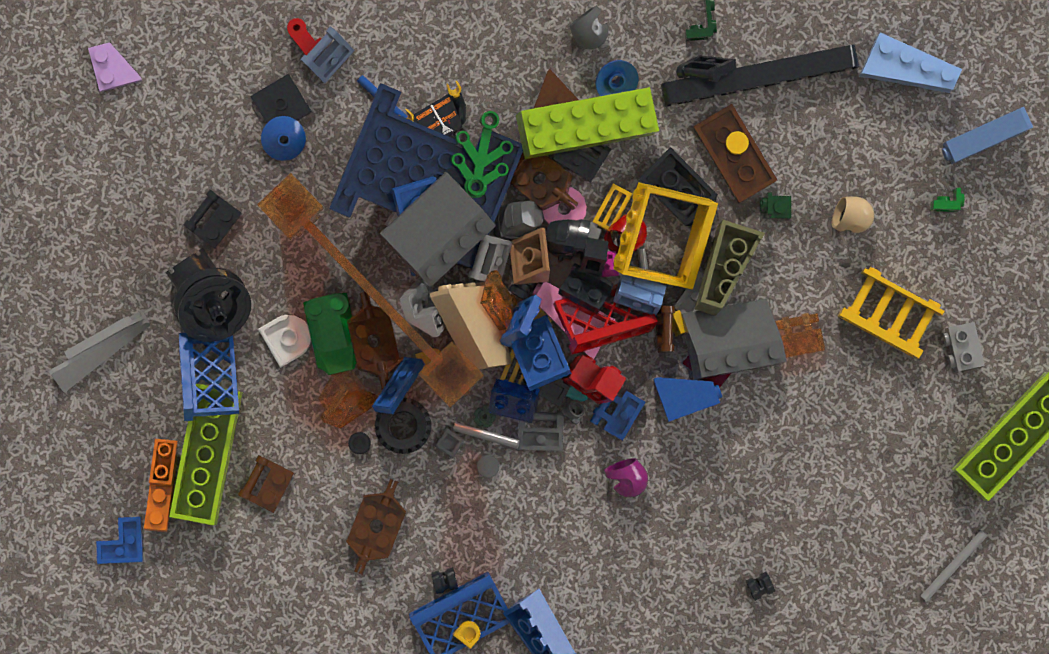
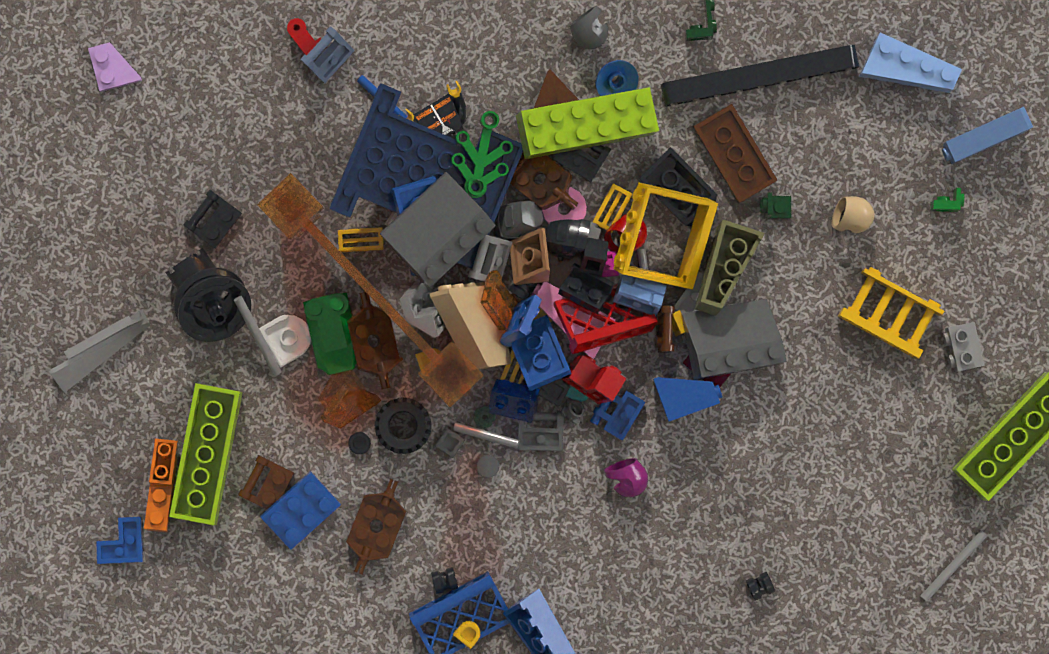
blue fence [179,333,239,421] -> none
black plate [250,73,312,123] -> none
blue dish [261,116,306,161] -> none
blue tile [372,357,425,414] -> none
black plate [676,55,736,82] -> none
yellow tile [726,131,749,155] -> none
clear orange plate [775,313,825,358] -> none
none -> light grey bar [234,296,282,376]
none -> blue plate [260,471,341,550]
none -> yellow tile [338,227,384,253]

